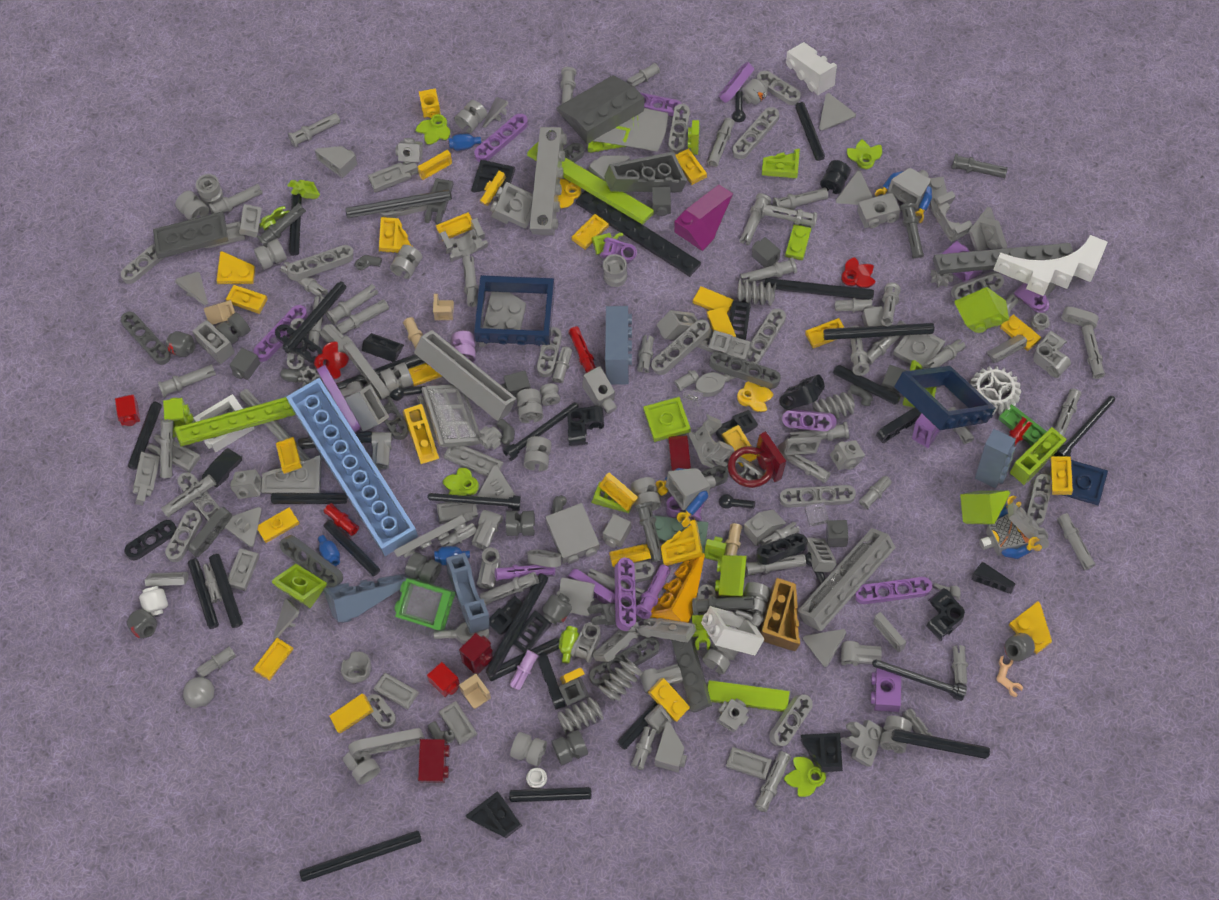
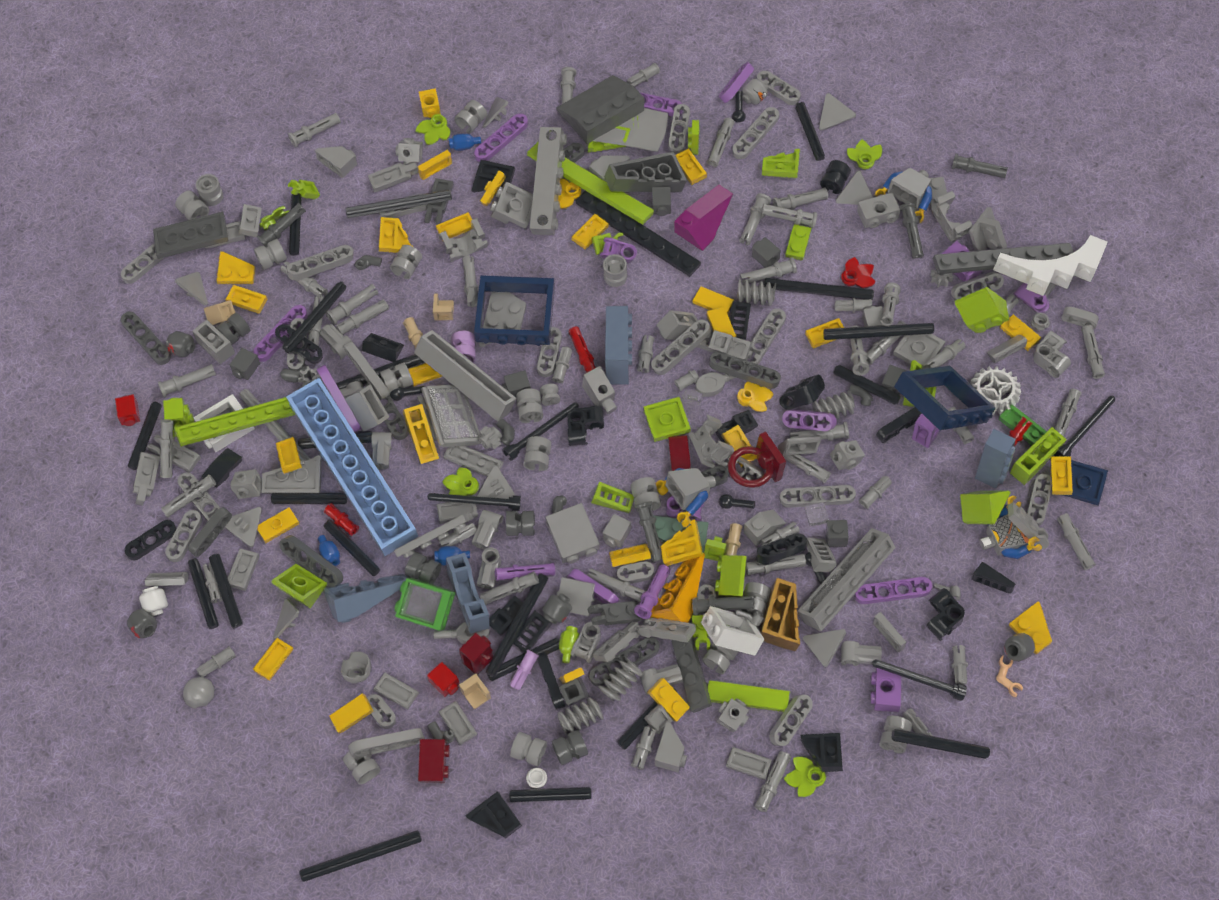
light grey pin [208,184,263,214] -> none
red plate [314,341,349,379] -> none
light grey beam [527,549,561,567] -> none
yellow plate [599,472,638,511] -> none
medium lavender beam [614,558,636,631] -> none
white wedge [786,42,837,95] -> none
light grey plate [841,720,884,767] -> none

